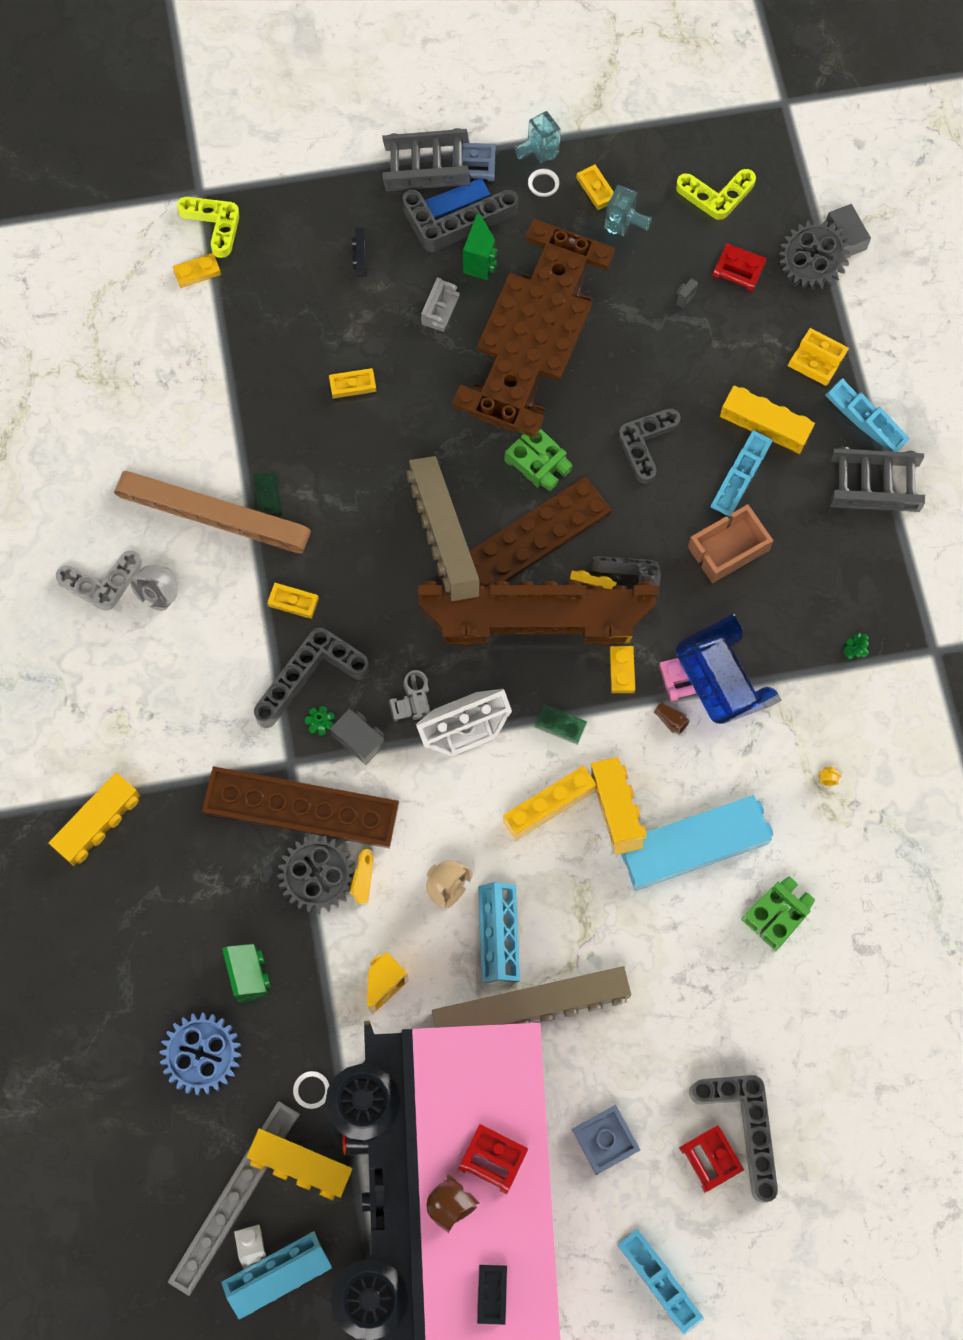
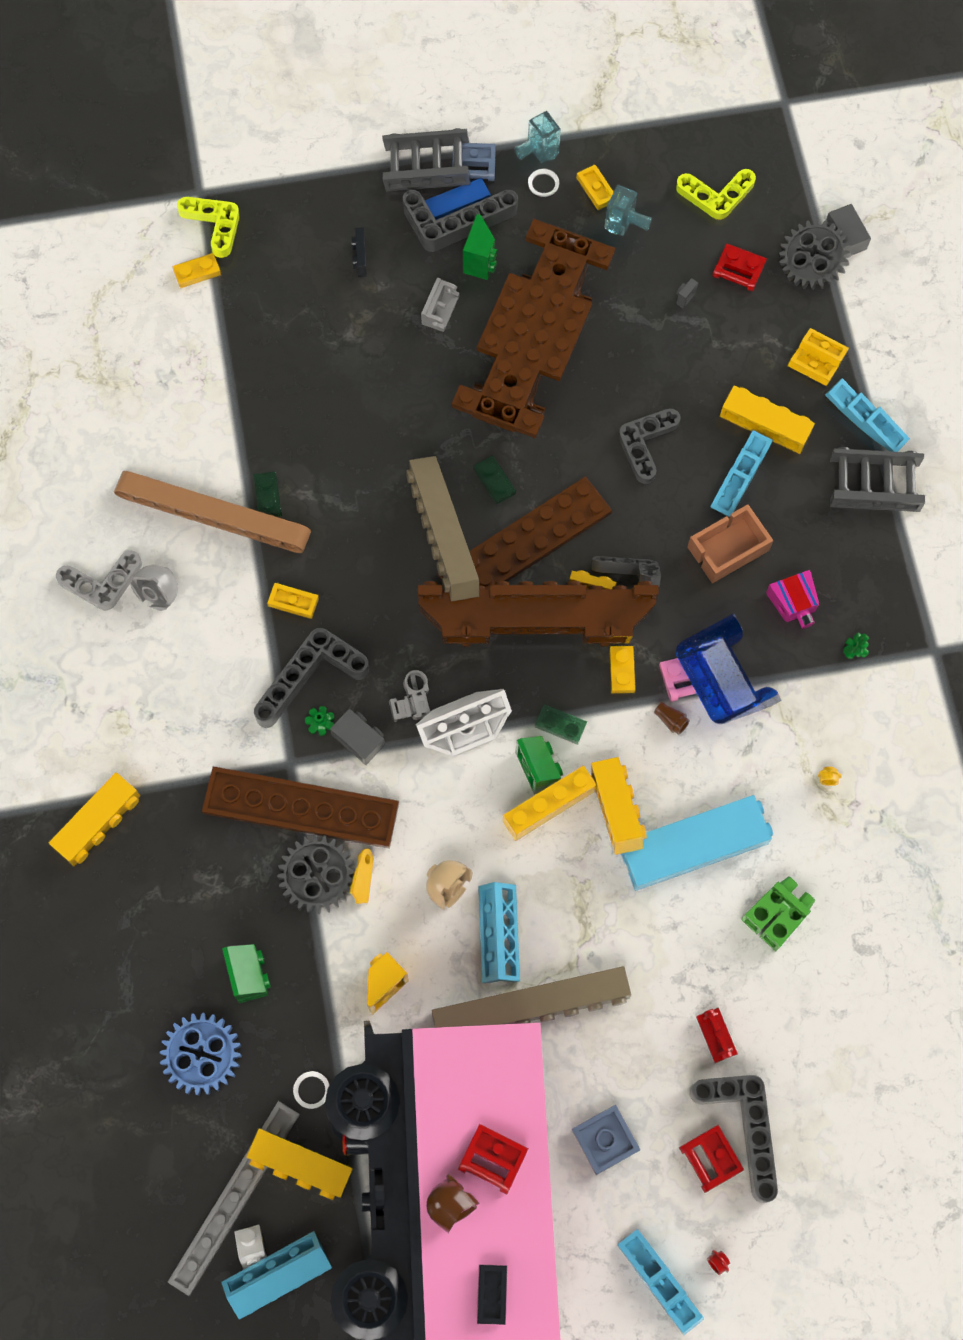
yellow plate [329,368,377,399] -> none
bright green hips [504,429,573,491] -> none
none -> clear green plate [474,455,516,505]
none -> green slope [515,736,563,795]
none -> red hinge [696,1008,738,1063]
none -> red plate [707,1250,730,1275]
none -> torso [766,570,819,629]

